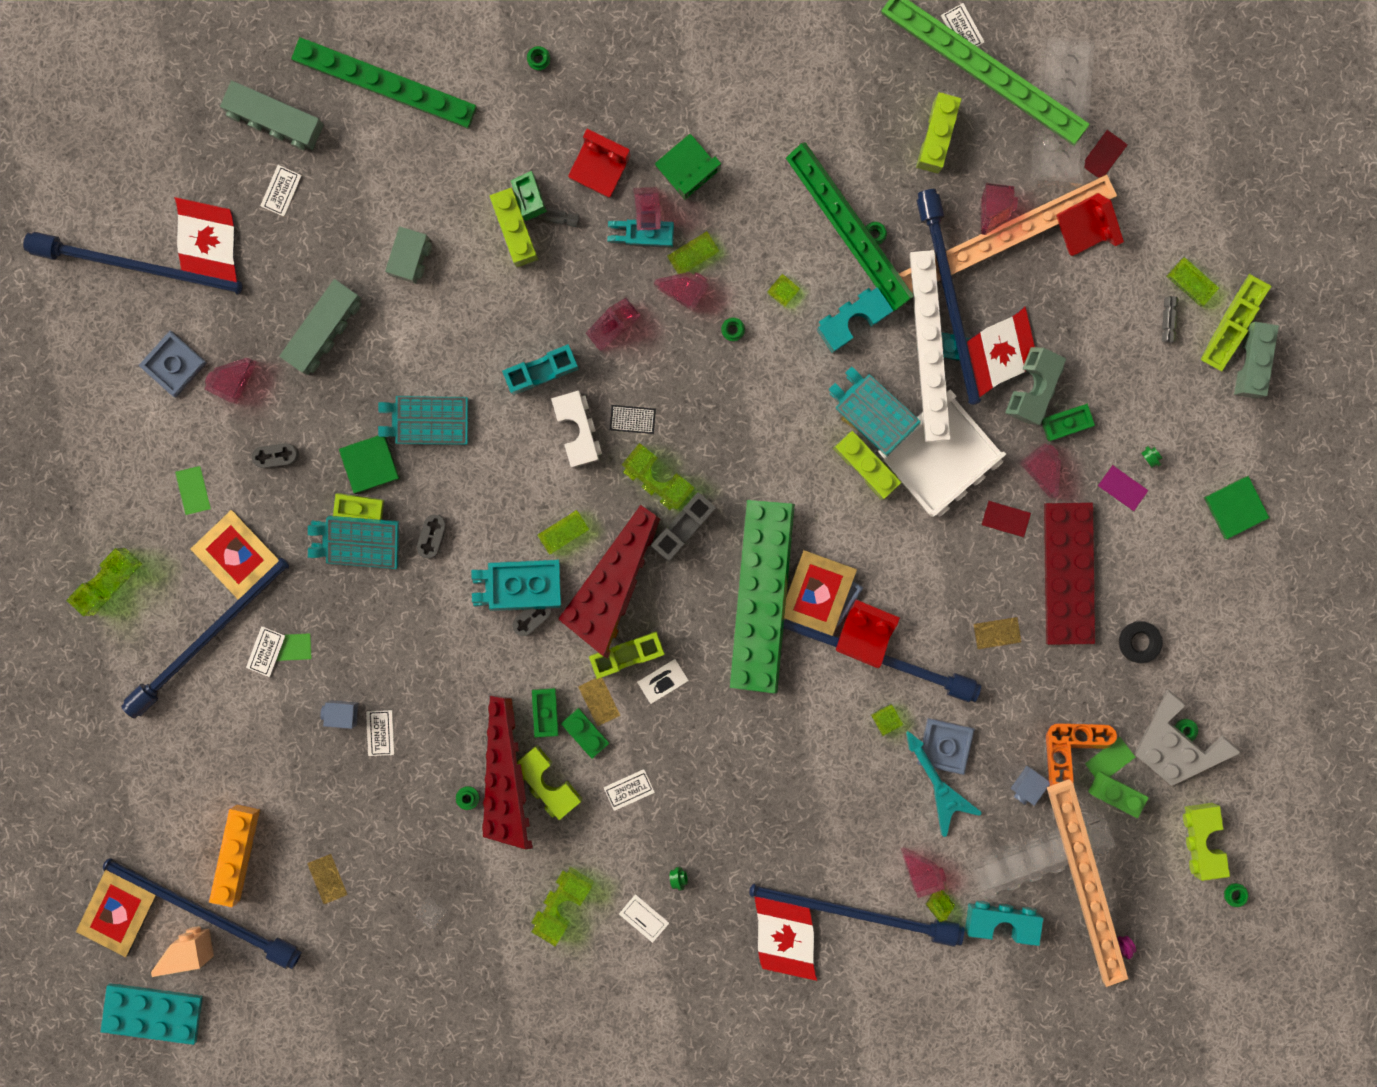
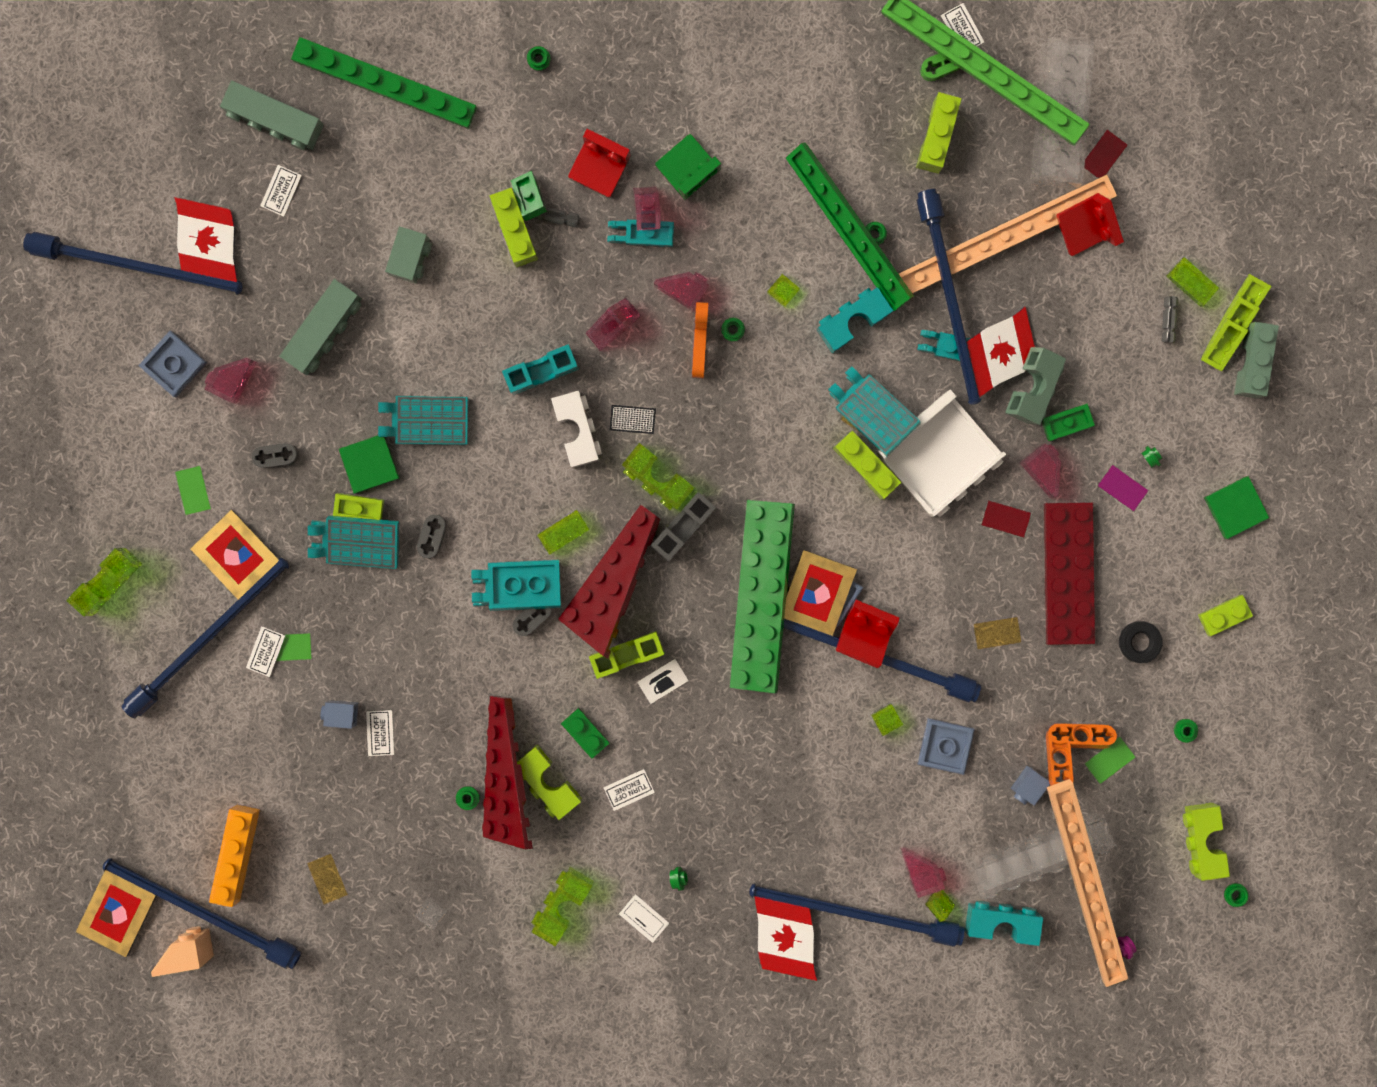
teal plate [100,983,203,1045] -> none
green plate [532,688,559,737] -> none
clear yellow sticker [578,677,621,727] -> none
clear neon green plate [667,231,719,277] -> none
teal piece [906,731,981,837] -> none
white plate [910,250,950,442] -> none
clear pink slope [981,183,1018,235] -> none
bright green brick [1088,771,1149,818] -> none
light grey wing [1135,689,1240,786] -> none
none -> orange beam [692,302,708,378]
none -> bright green beam [920,54,960,81]
none -> lime plate [1198,595,1253,636]

